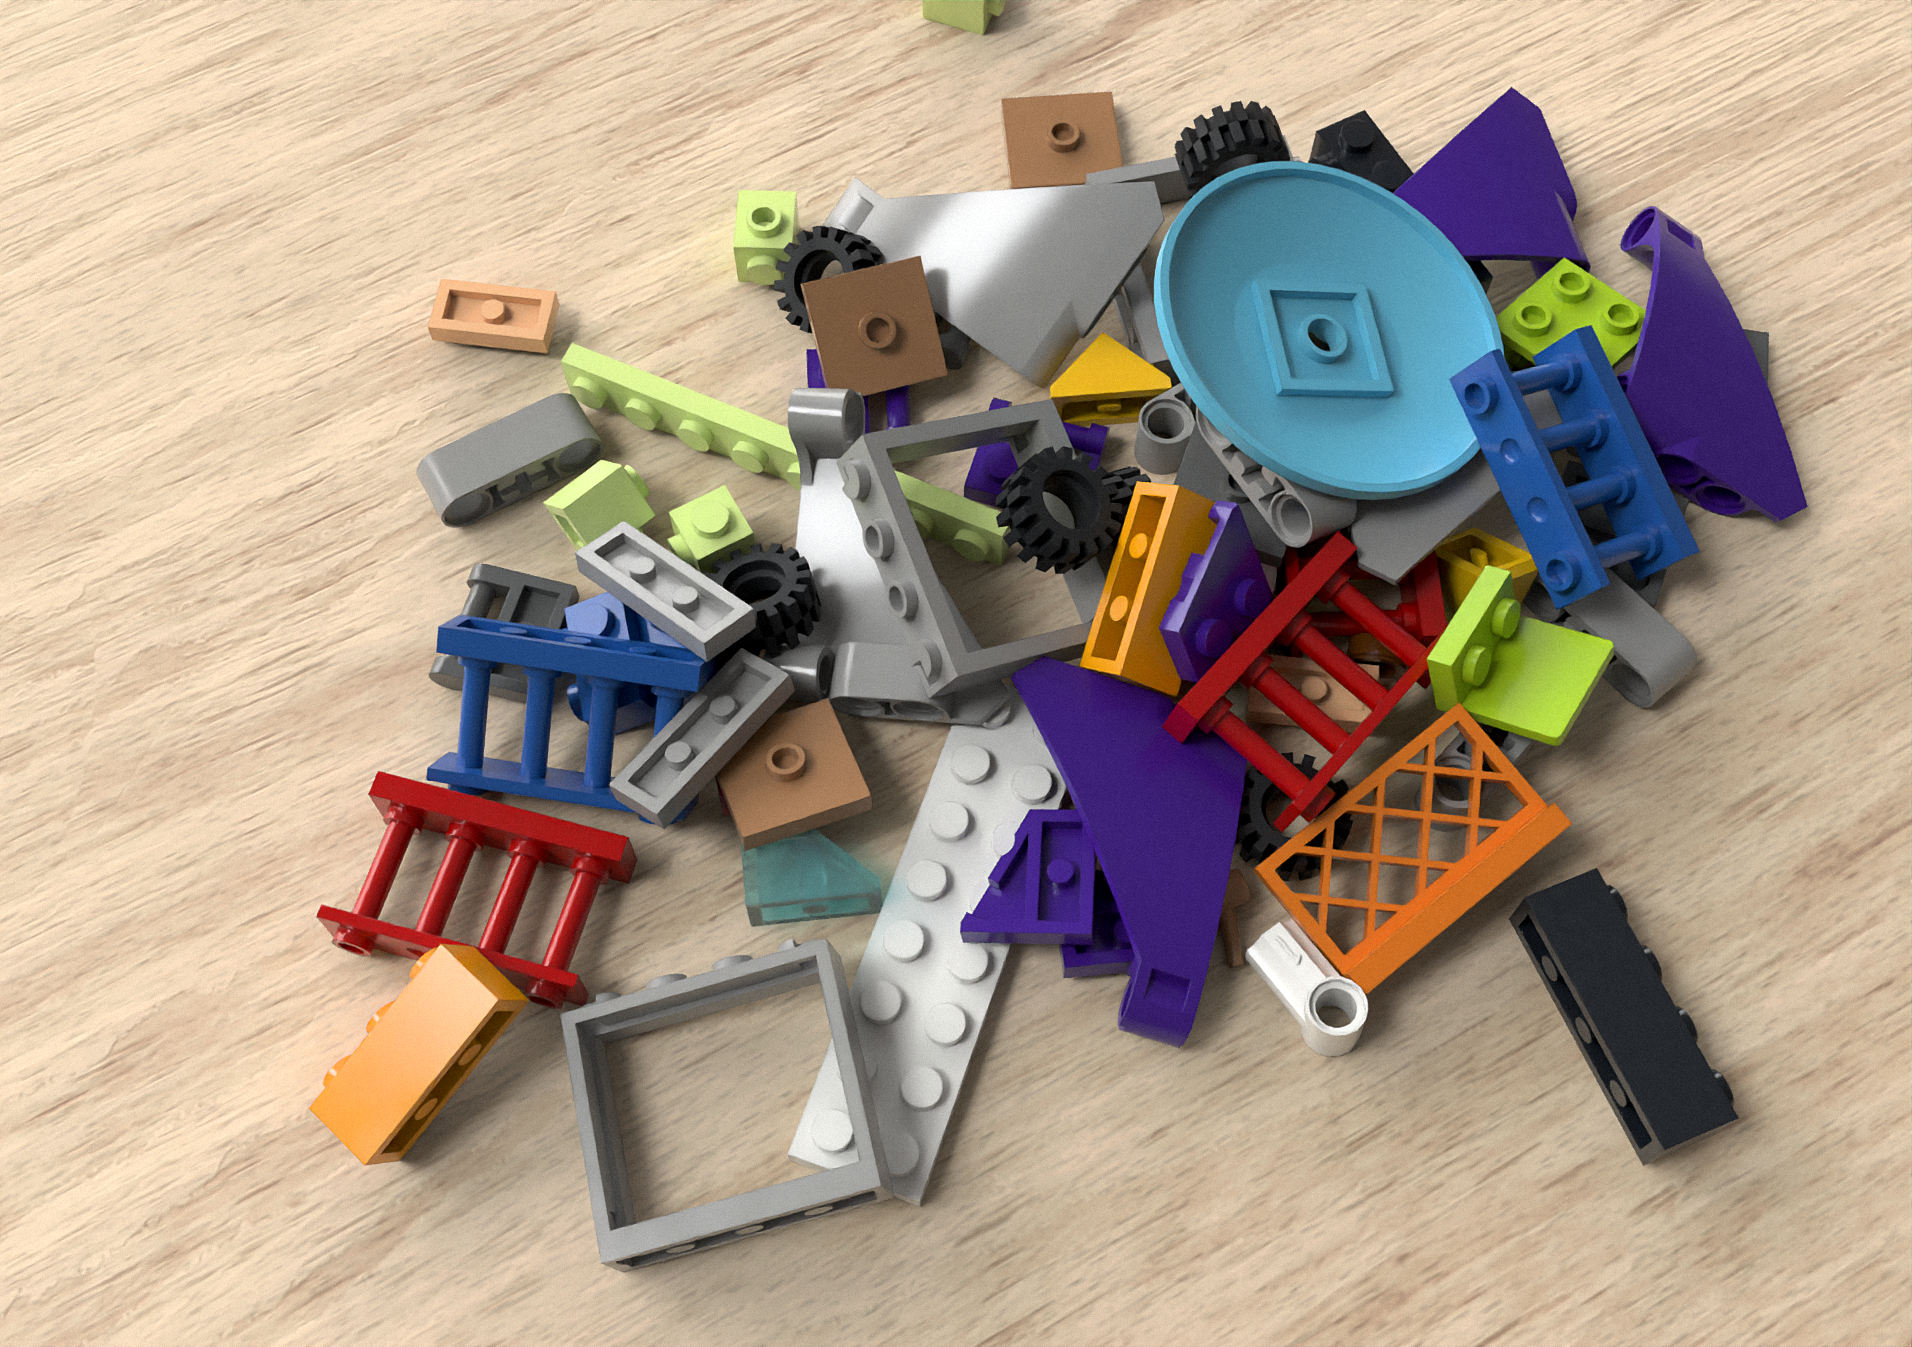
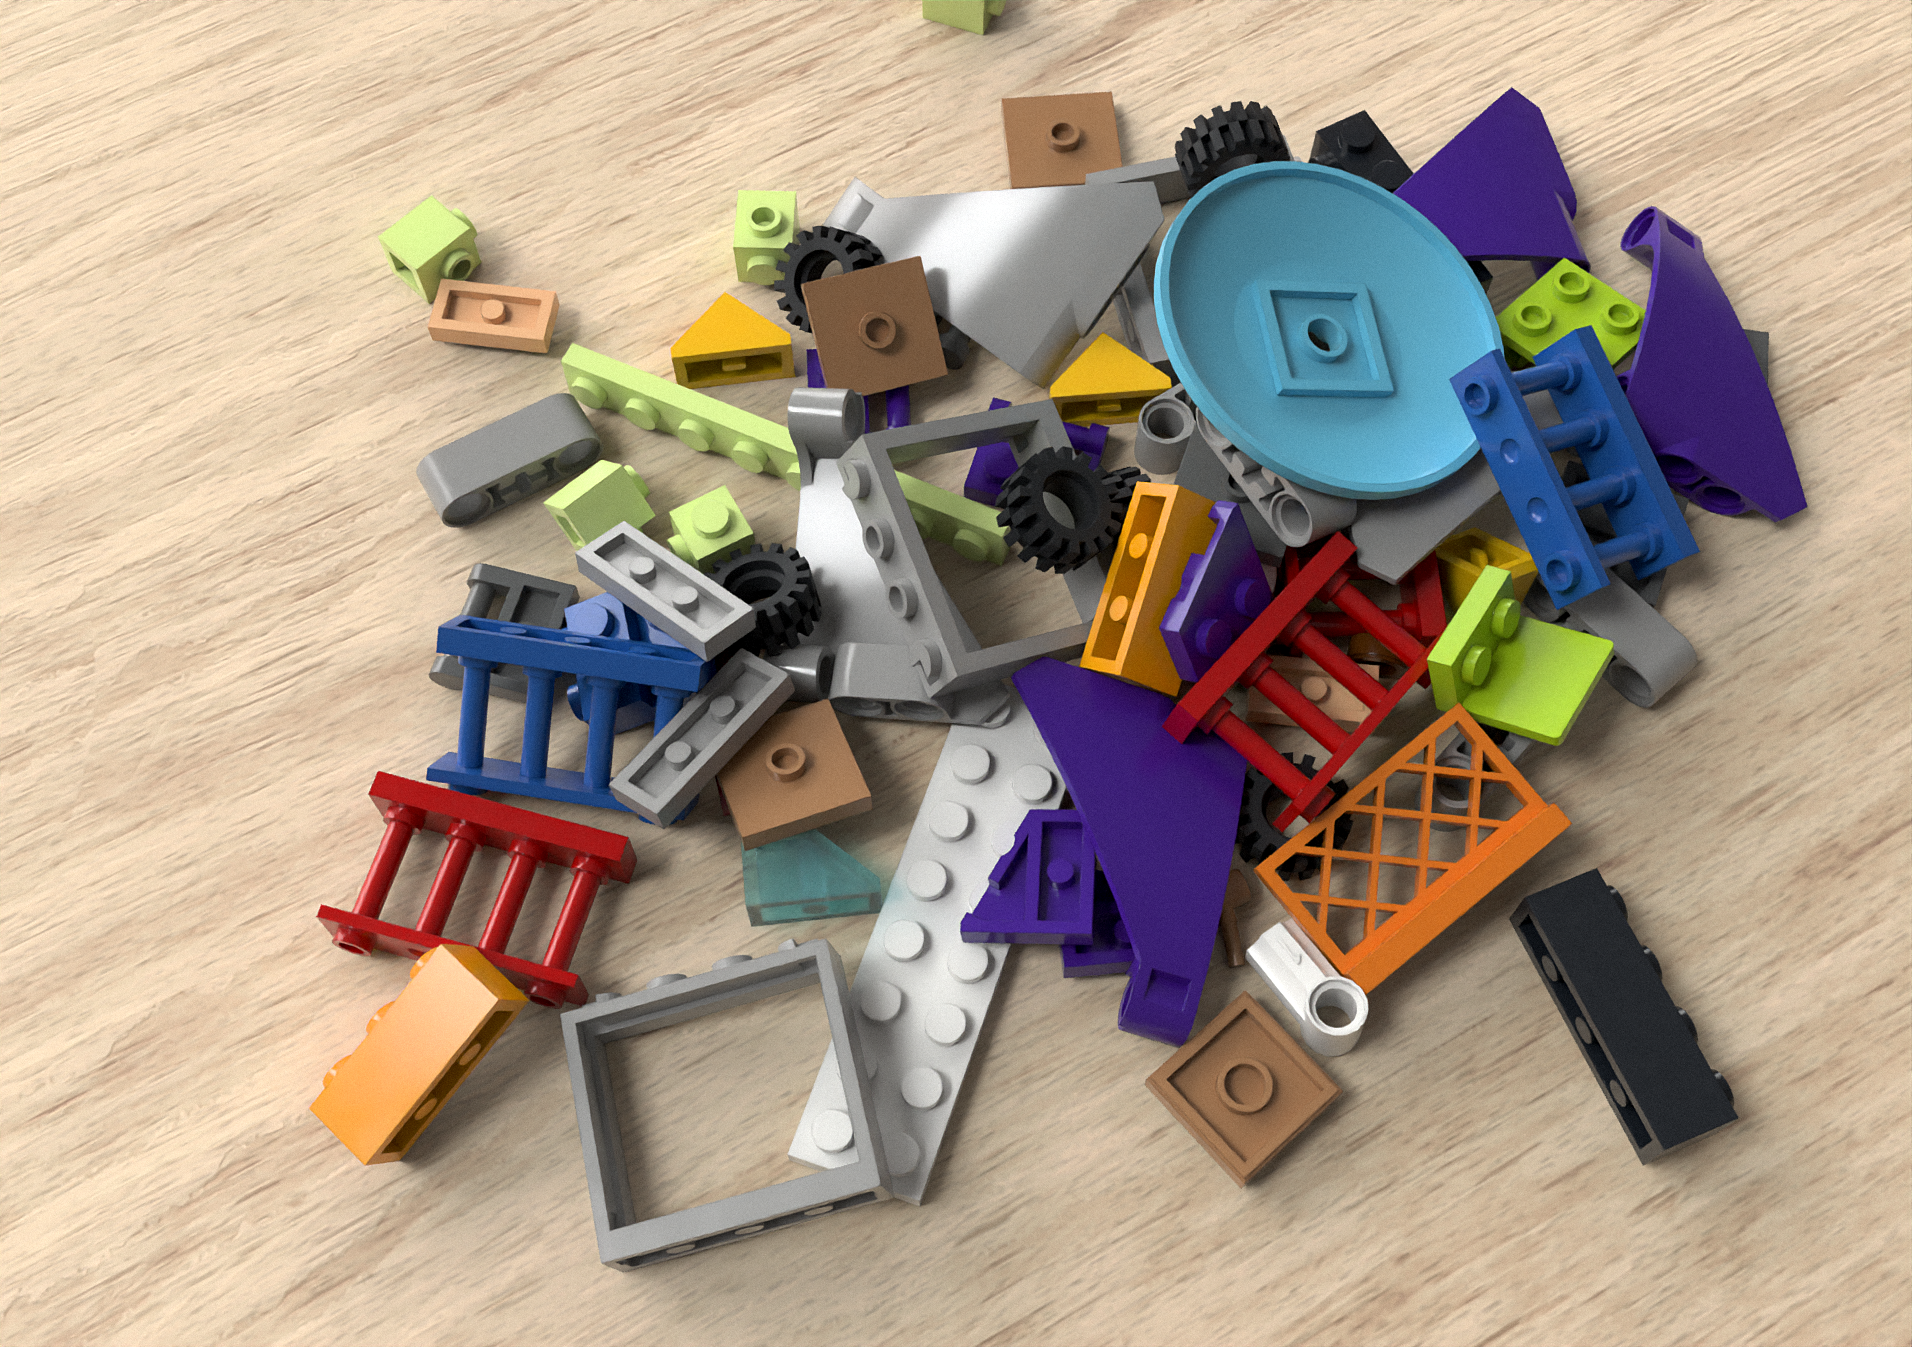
none -> yellowish green brick [378,195,482,304]
none -> yellow slope [670,292,795,389]
none -> medium nougat plate [1145,990,1343,1189]

